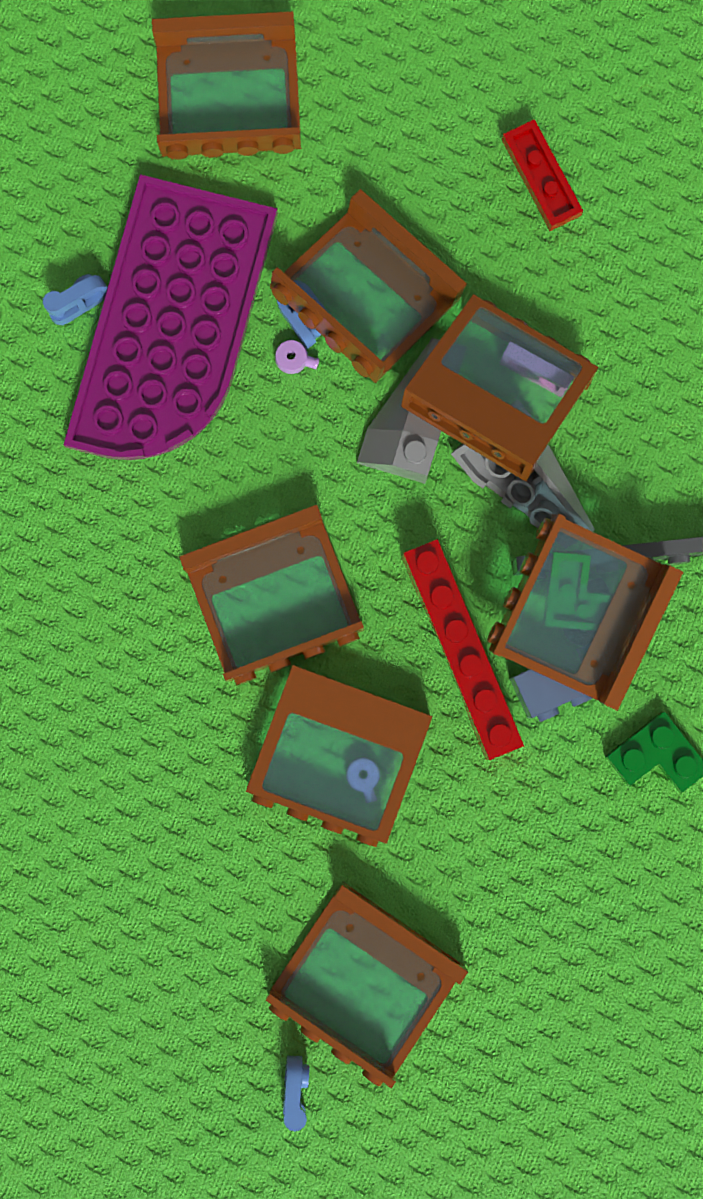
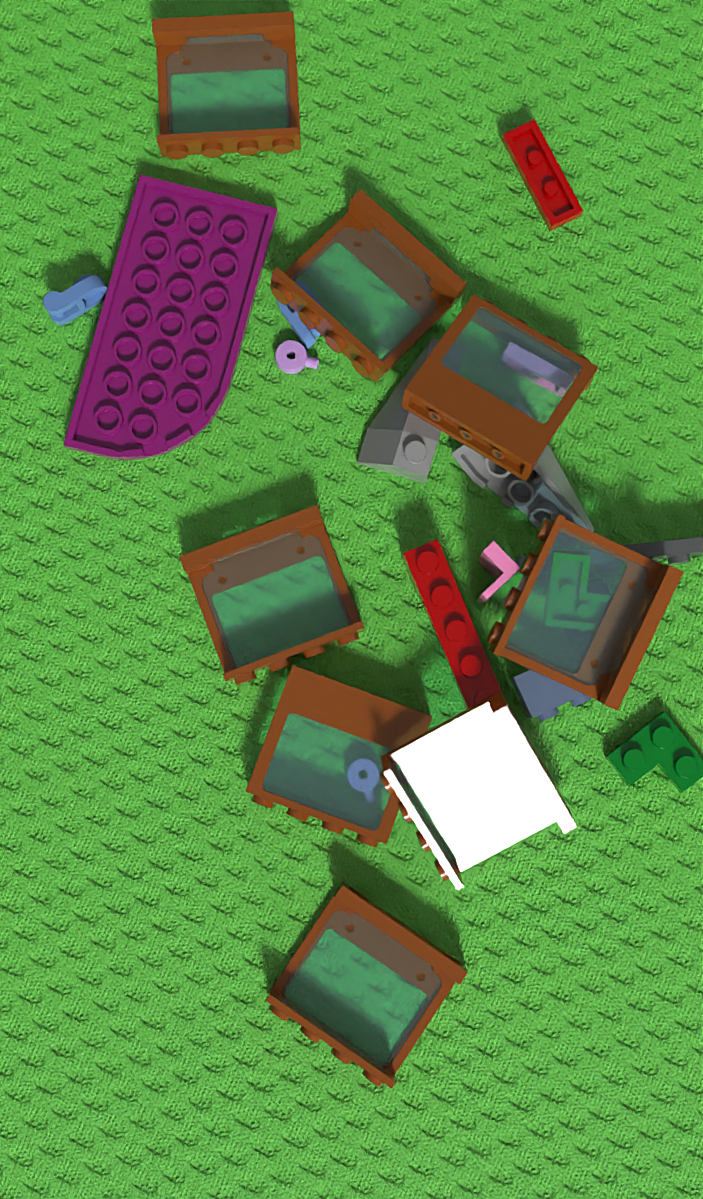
medium blue plate [283,1056,309,1131] -> none
none -> clear light blue panel [379,691,577,891]
none -> bright pink panel [477,541,520,606]

